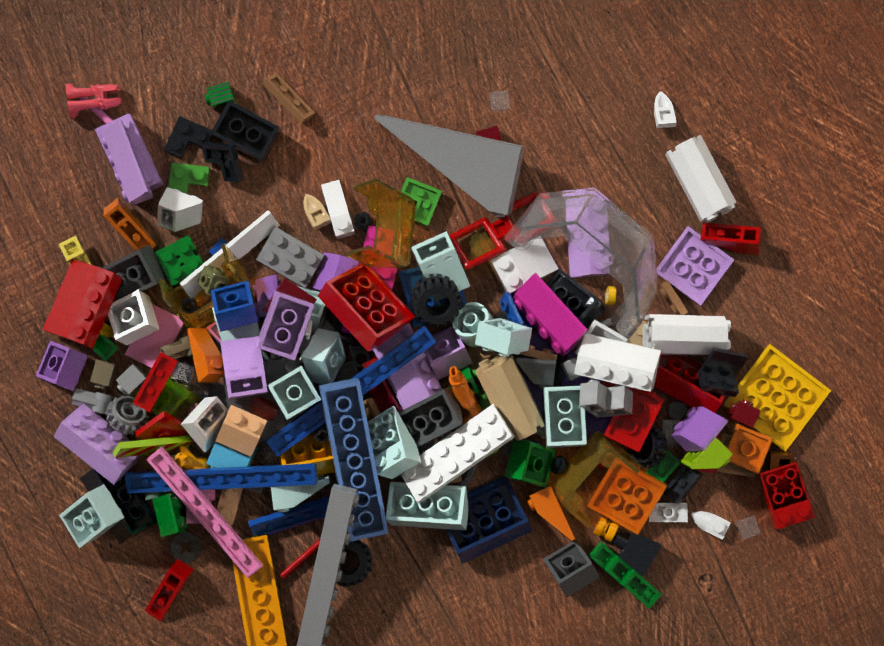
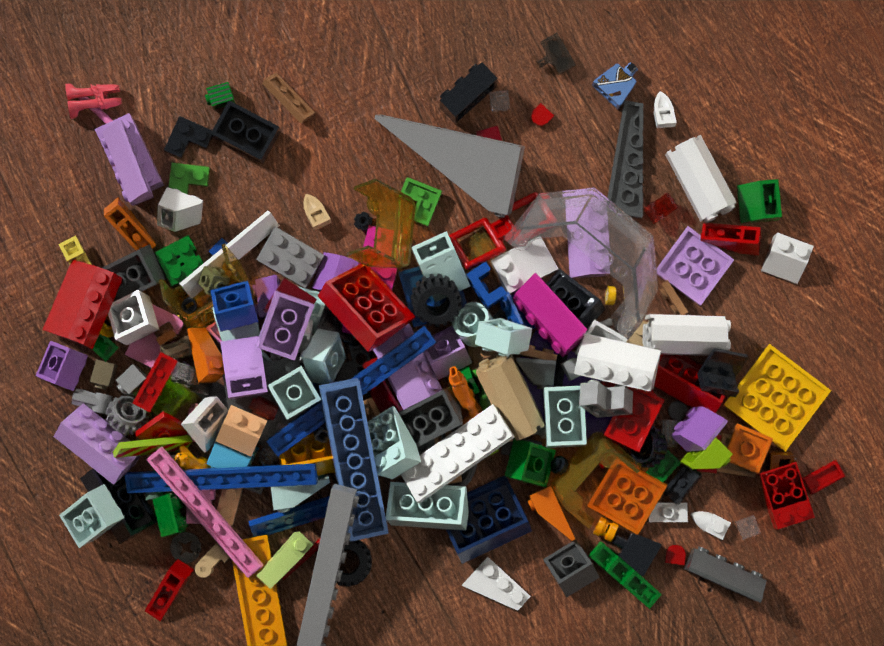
black plate [201,142,244,183] -> none
white slope [321,180,355,239] -> none
dark red brick [728,399,761,429] -> none
none -> reddish brown bracket [154,322,179,347]
none -> tan leg [195,543,230,578]
none -> yellowish green slope [256,531,313,589]
none -> black brick [440,62,498,124]
none -> white wing [462,557,531,611]
none -> blue panel [466,262,507,310]
none -> red tile [531,103,554,126]
none -> clear smoke plate [536,32,576,75]
none -> medium blue torso [592,62,638,110]
none -> dark grey wing [605,100,643,219]
none -> clear red bracket [643,192,678,224]
none -> red tile [664,545,686,565]
none -> dark grey slope [684,546,767,603]
none -> green slope [737,179,782,224]
none -> white slope [761,233,814,284]
none -> red tile [802,460,846,495]

